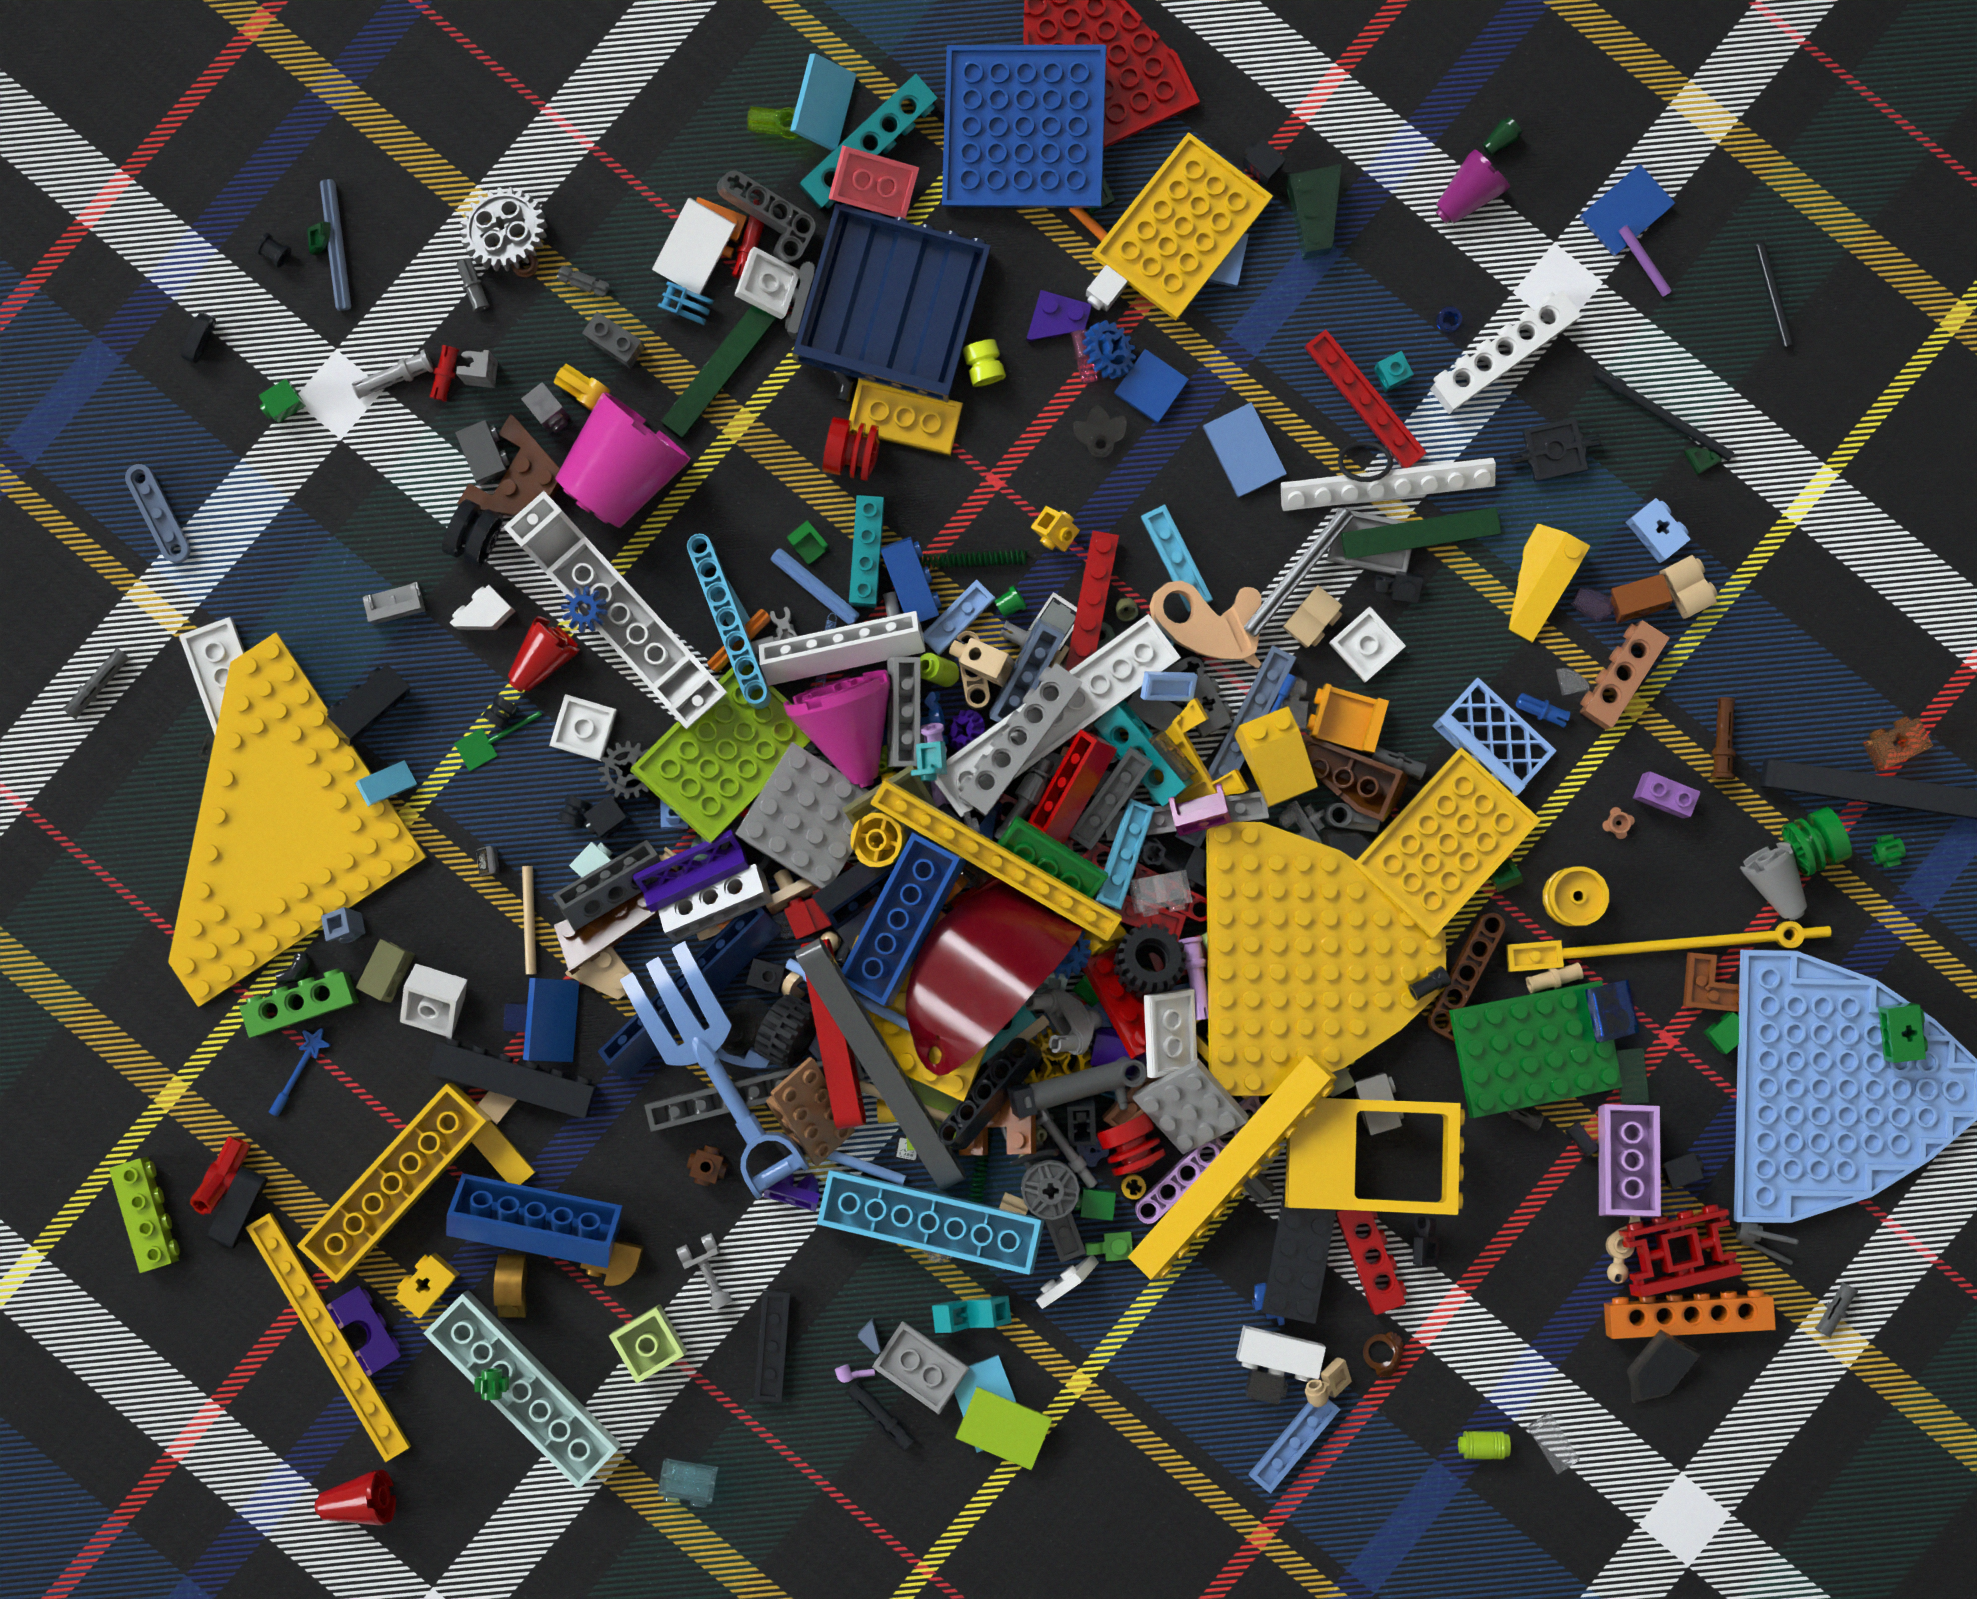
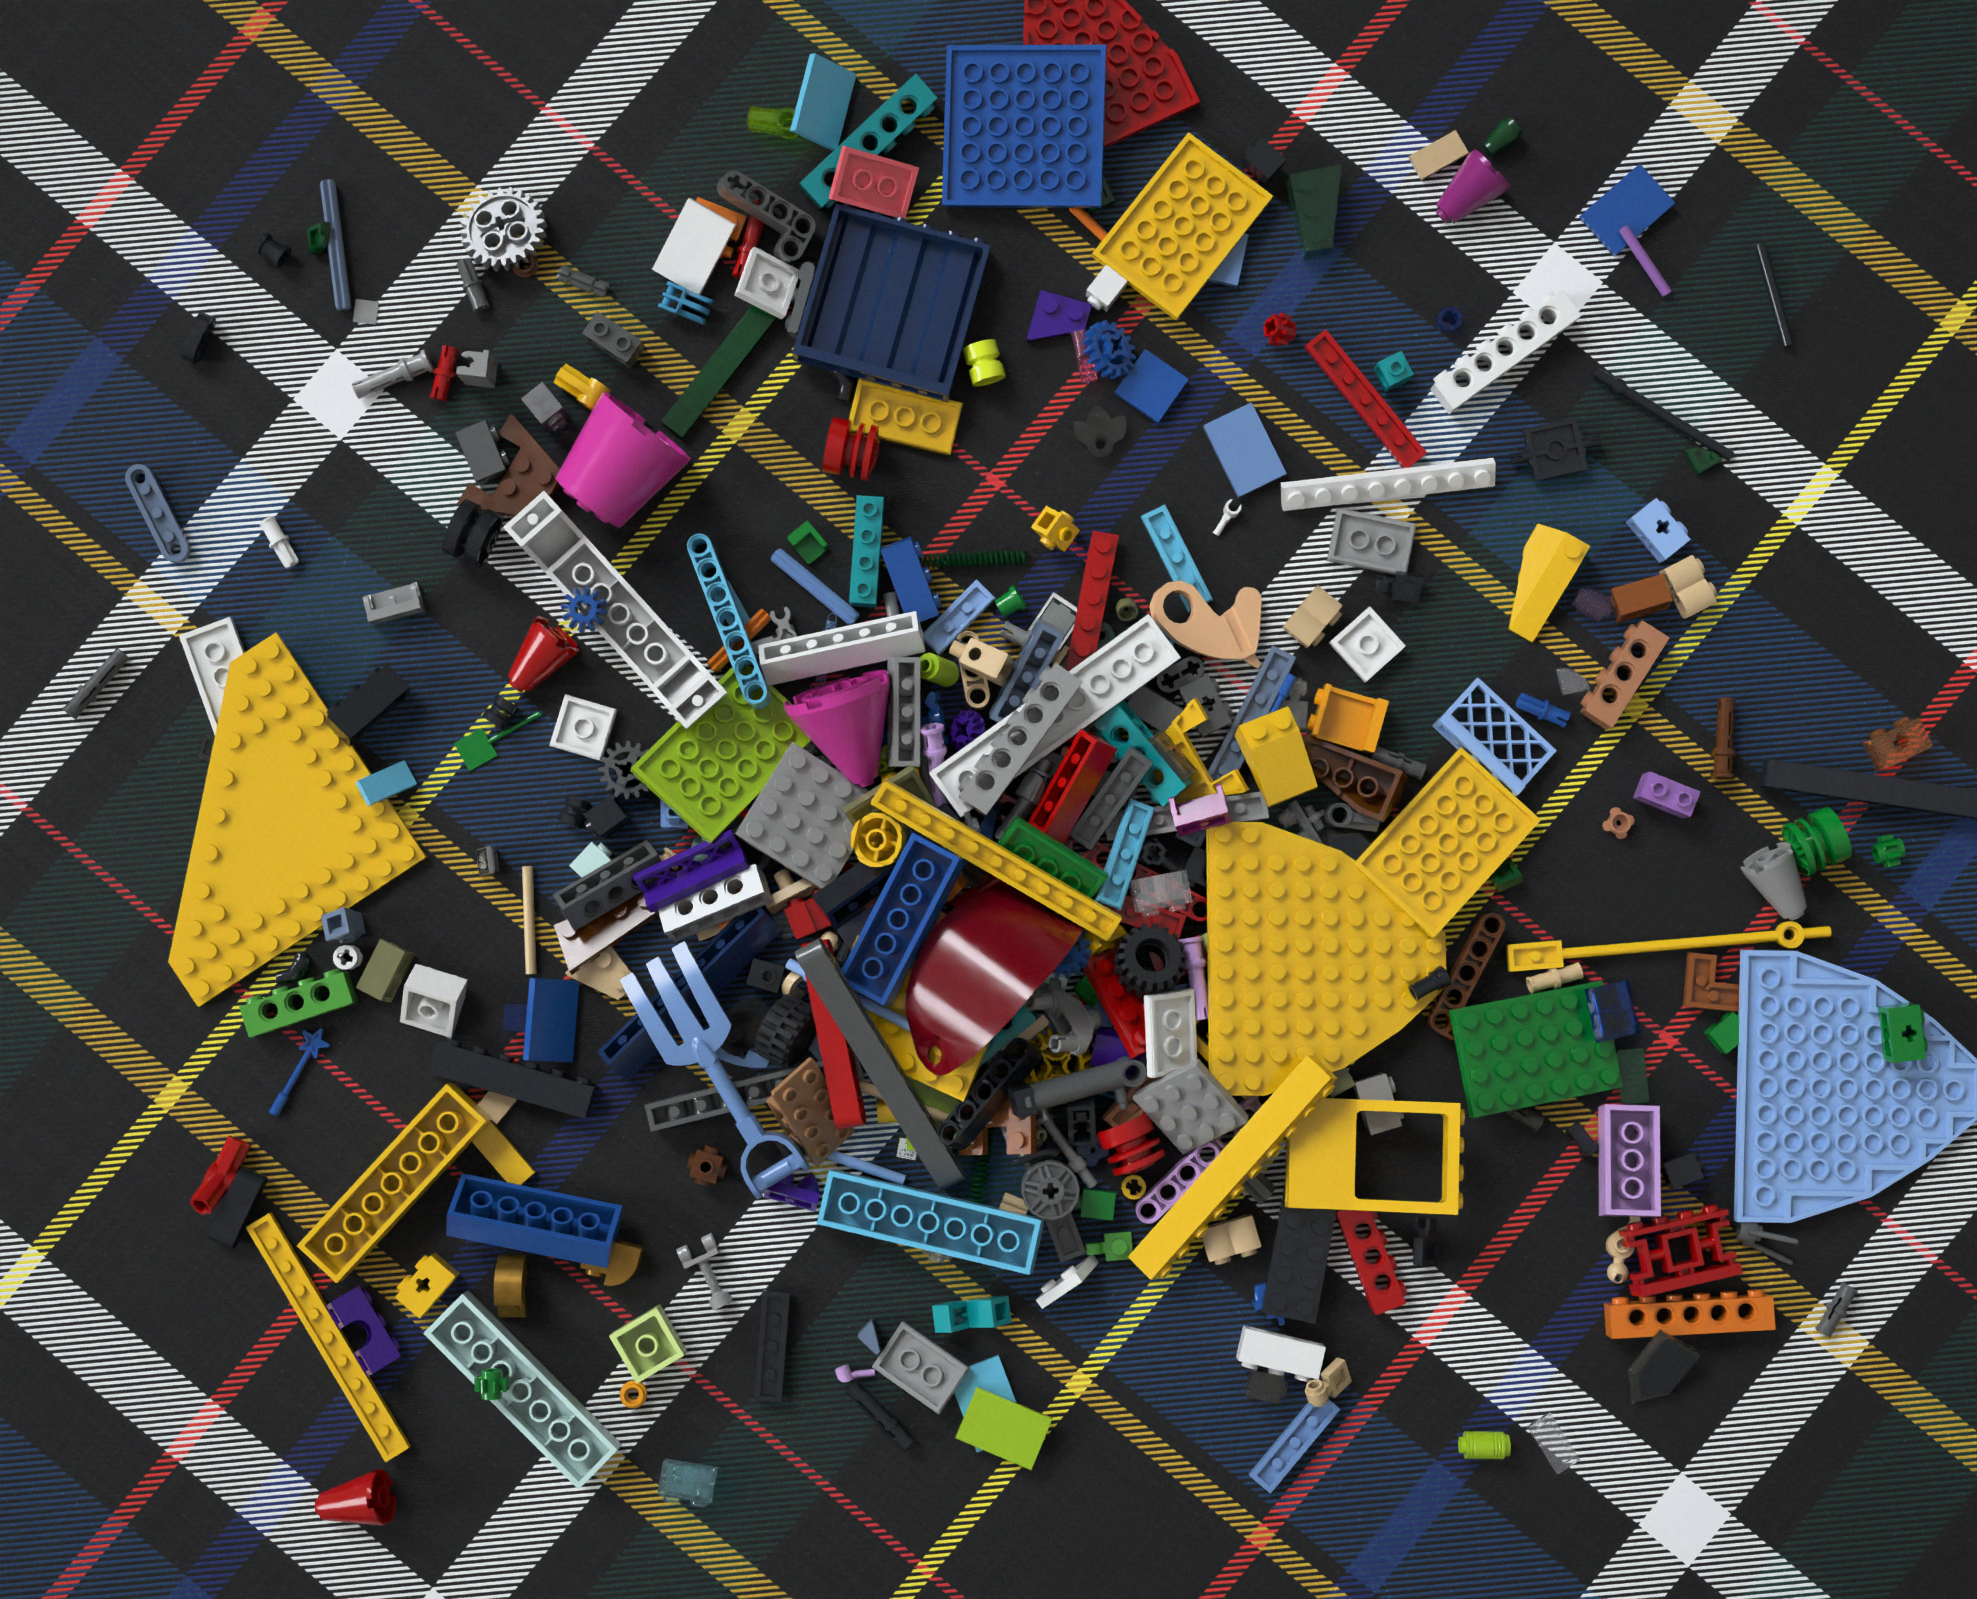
lime brick [109,1156,180,1273] -> none
green brick [258,378,306,423] -> none
white slope [450,585,515,630] -> none
teal bracket [911,741,947,782] -> none
light blue tile [1140,671,1198,701] -> none
axle [1244,508,1354,637] -> none
black piece [1338,441,1393,482] -> none
dark green tile [1340,507,1501,560] -> none
reddish brown piece [1363,1332,1404,1377] -> none
yellow wheel [1542,867,1609,926] -> none
none -> white axle [259,516,299,569]
none -> white bush [333,945,363,970]
none -> light grey sticker [353,299,379,325]
none -> light orange plate [620,1380,647,1408]
none -> tan brick [1202,1213,1262,1265]
none -> white hand [1213,499,1241,536]
none -> red gear [1263,312,1296,347]
none -> tan tile [1408,130,1469,181]

